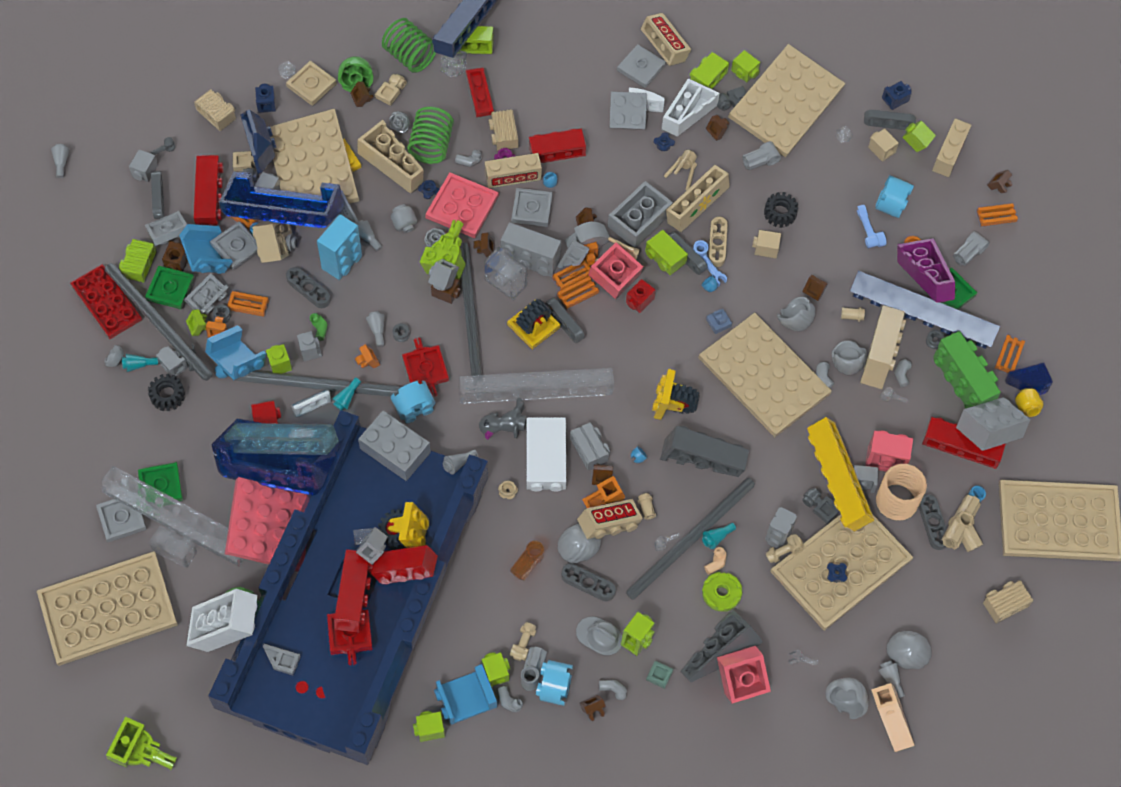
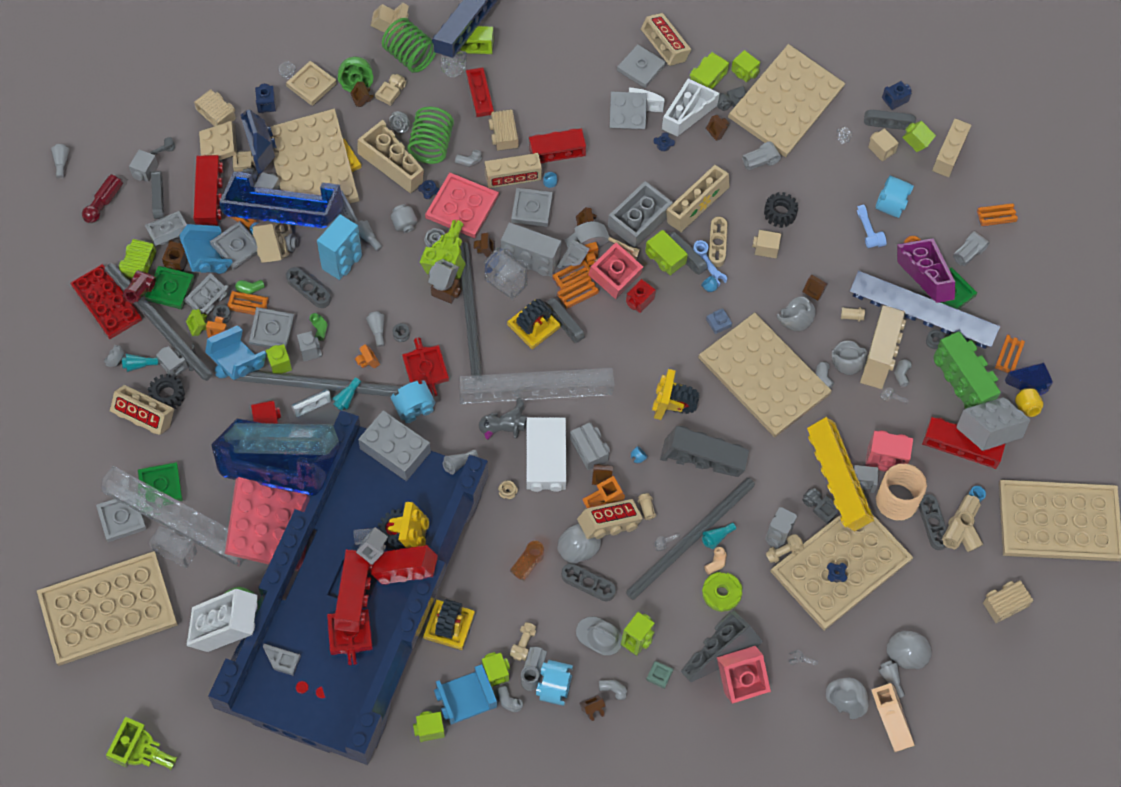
magenta plate [494,148,516,160] -> none
tan plant [664,150,697,191] -> none
reddish brown tile [987,170,1012,194] -> none
none -> dark red piece [82,174,123,223]
none -> tan brick [110,385,174,435]
none -> dark red piece [123,270,156,304]
none -> tan plate [199,121,237,160]
none -> bright green arm [235,280,264,294]
none -> light grey plate [249,307,294,351]
none -> tan brick [370,3,409,33]
none -> plate [423,599,475,650]

